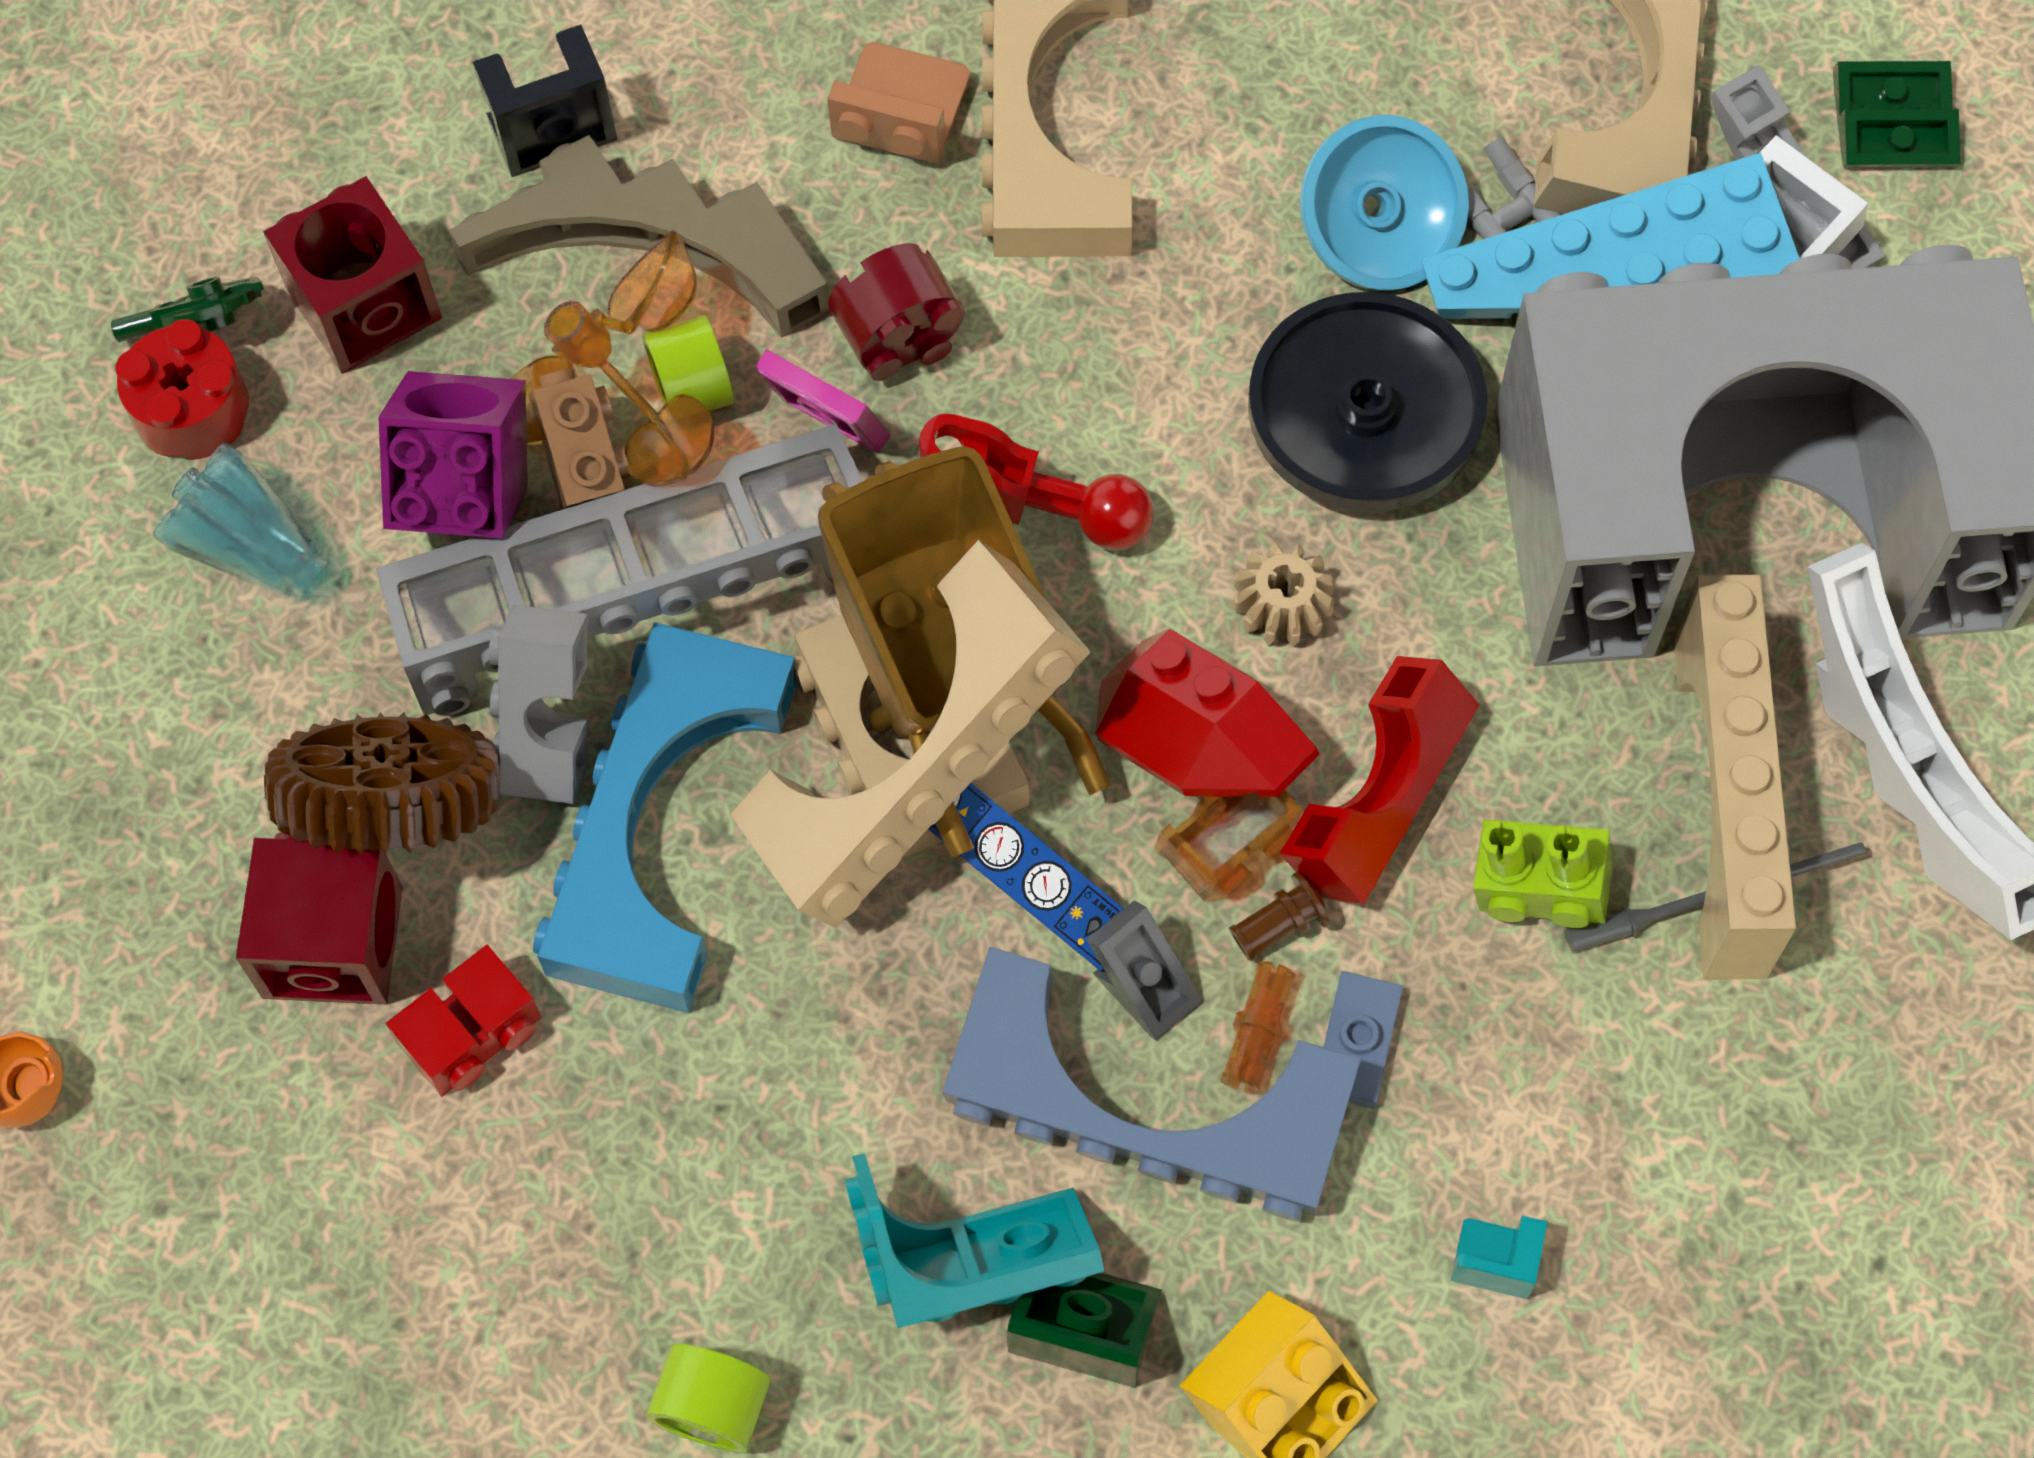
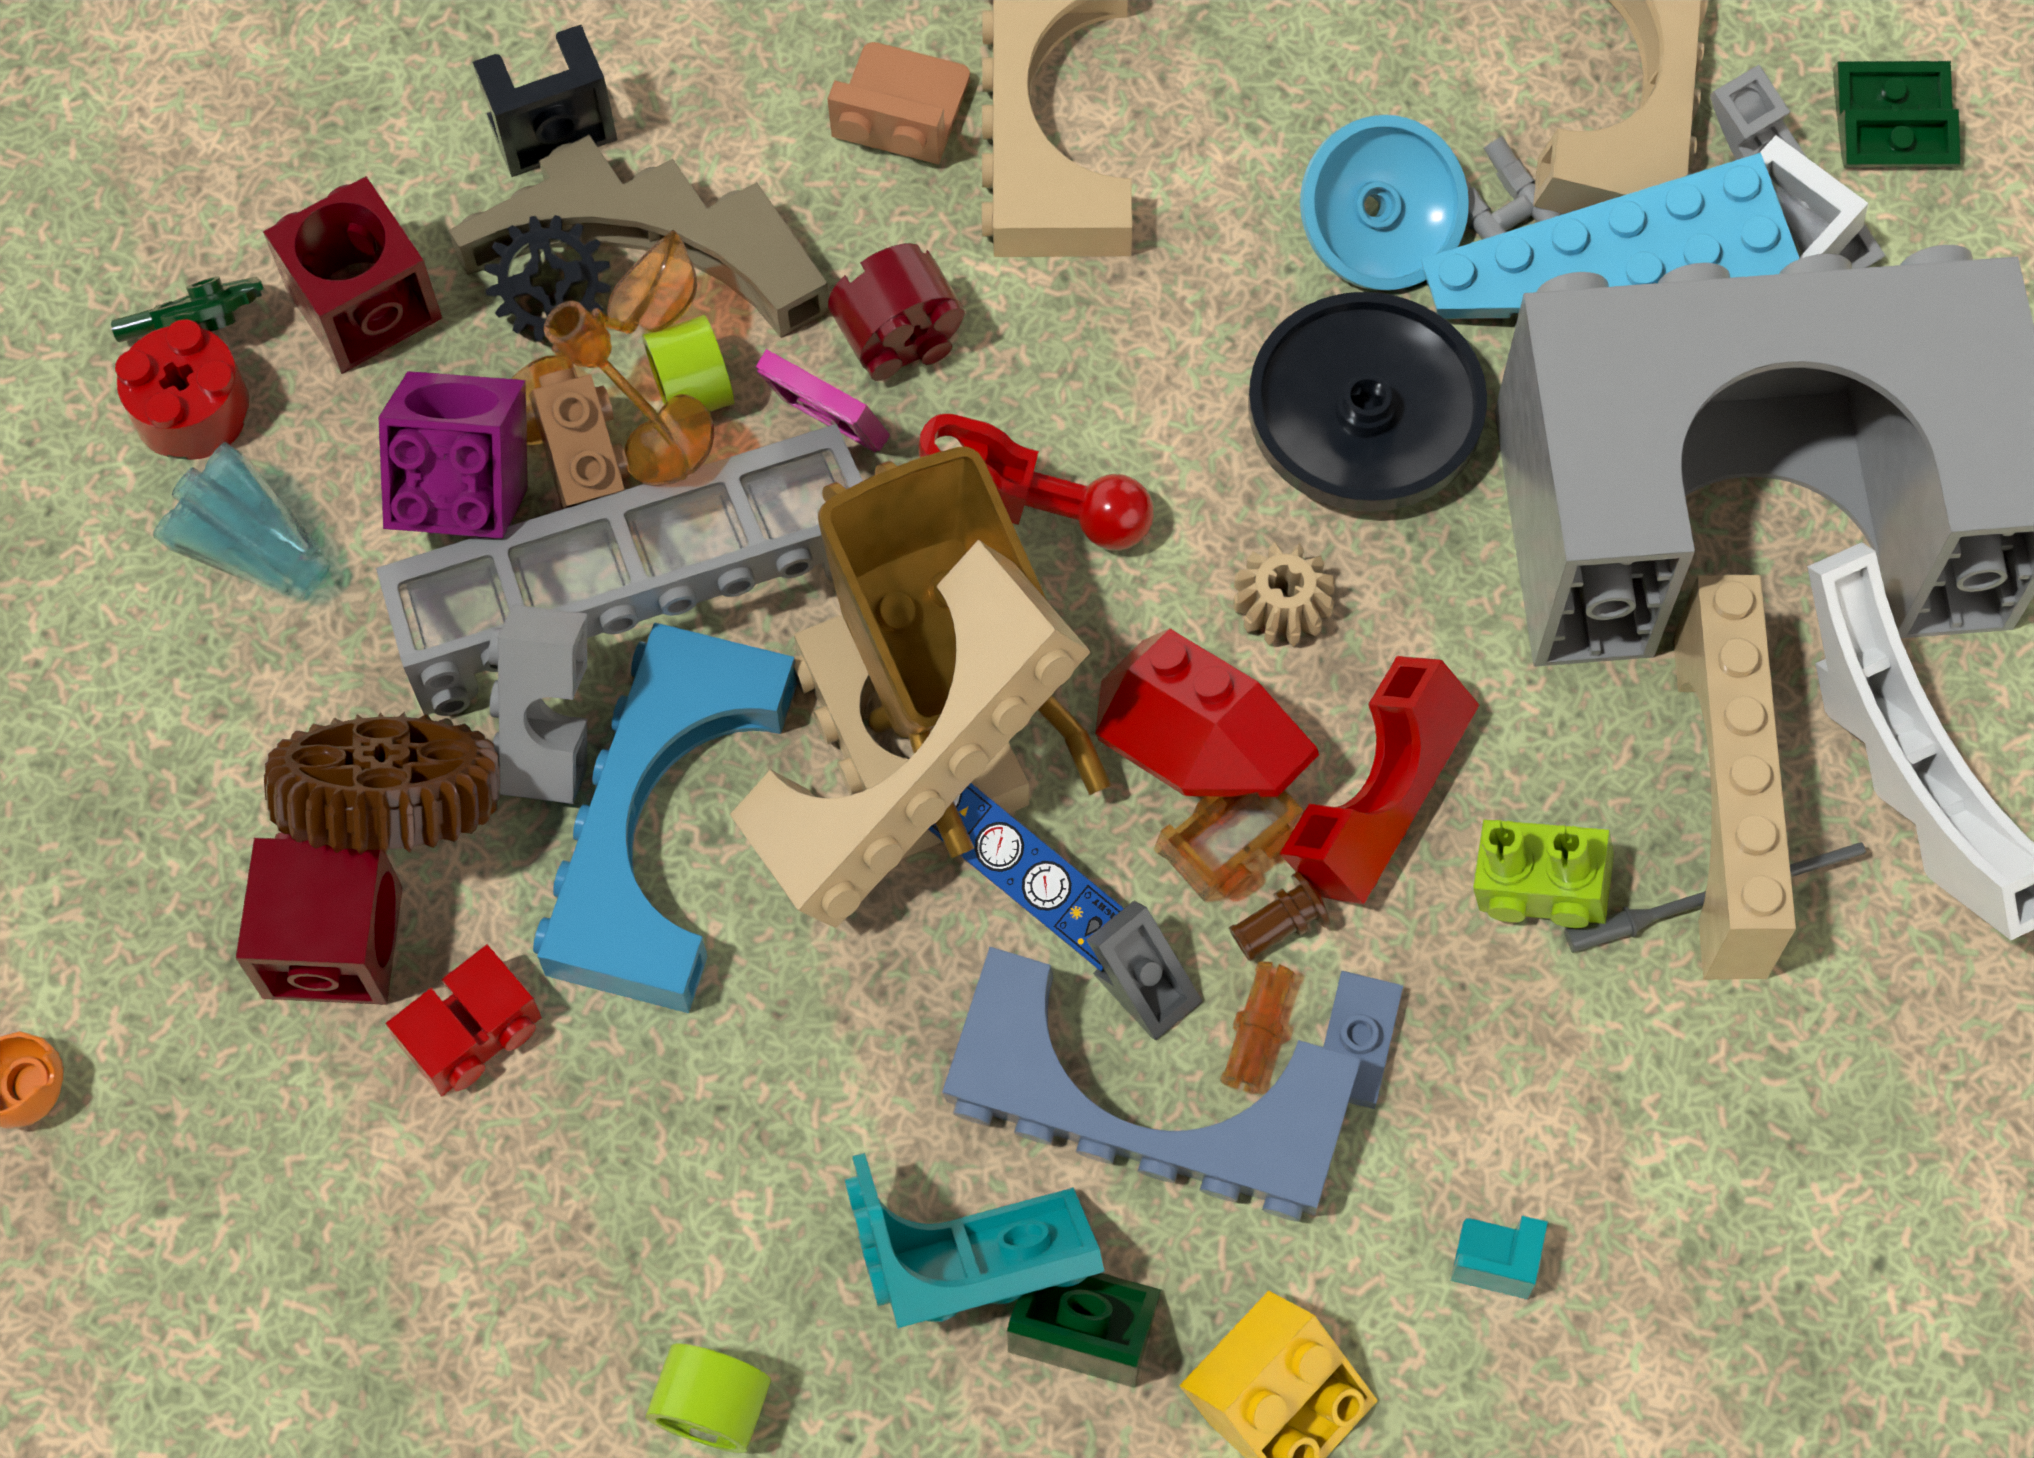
none -> black gear [484,215,612,342]

